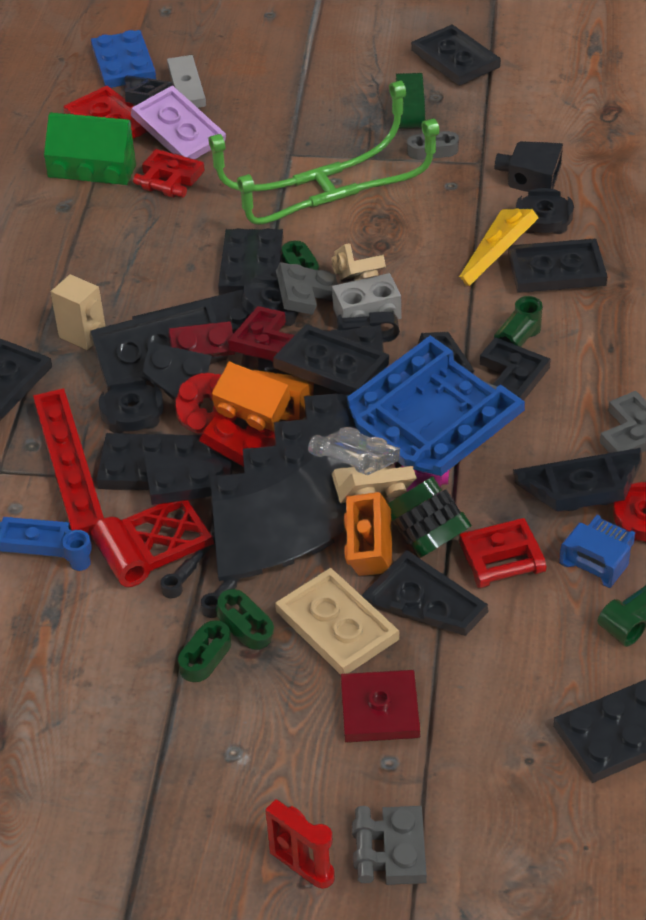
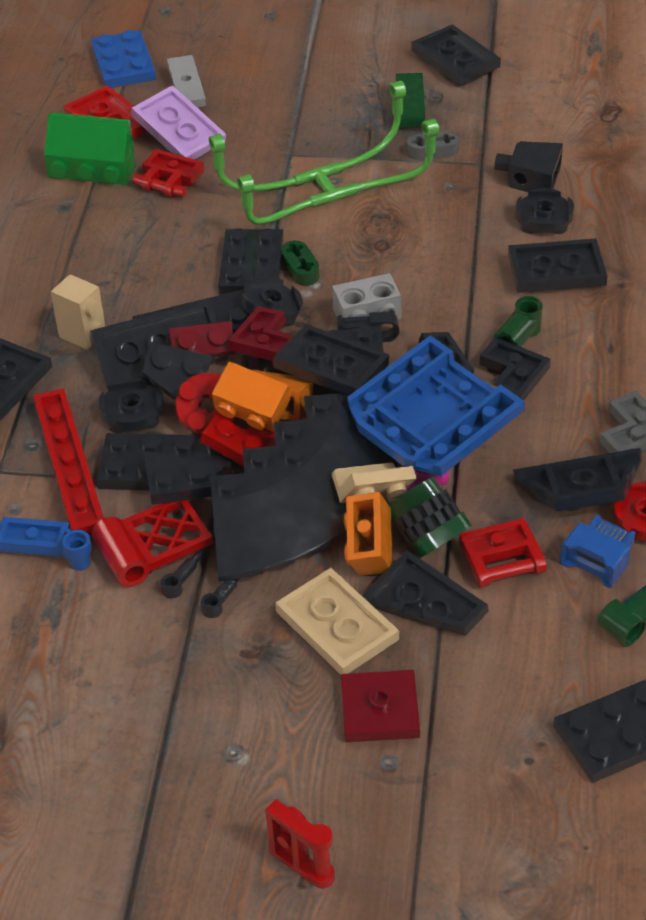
black wing [125,75,172,106] -> none
dark green beam [178,620,231,682] -> none
dark green beam [216,589,274,650] -> none
dark grey plate [276,262,338,315] -> none
clear plate [308,427,400,475] -> none
tan bracket [332,243,386,281] -> none
dark grey plate [352,806,427,885] -> none
yellow wing [459,208,538,286] -> none

